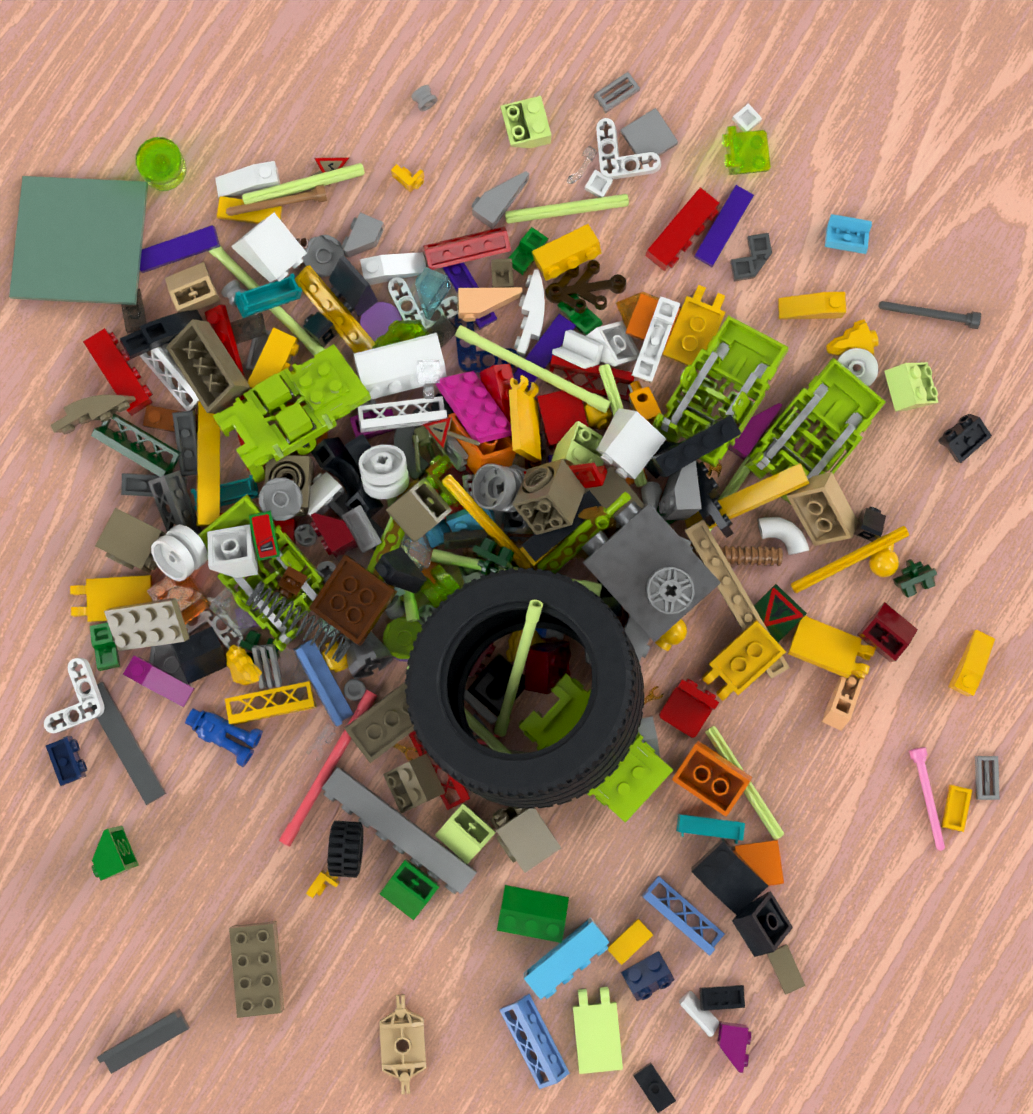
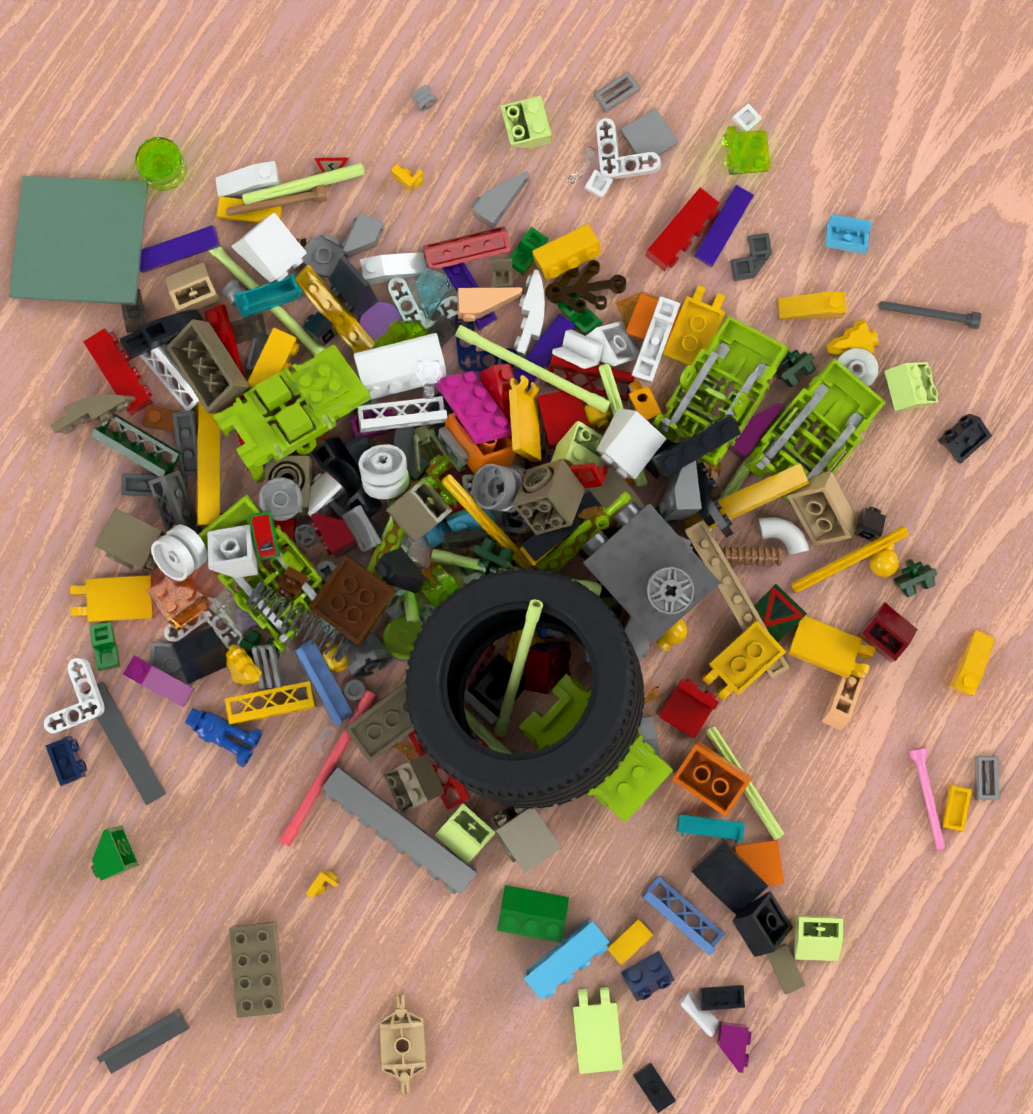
plate [104,598,190,651] -> none
teal container [191,475,259,511] -> none
black tyre [327,821,363,878] -> none
green slope [380,859,440,920] -> none
piece [423,417,480,449] -> none
medium blue fence [499,994,570,1089] -> none
yellowish green axle [505,194,629,224] -> none
white cone [641,482,662,511] -> none
none -> dark green hips [775,349,816,387]
none -> yellowish green slope [794,915,843,961]

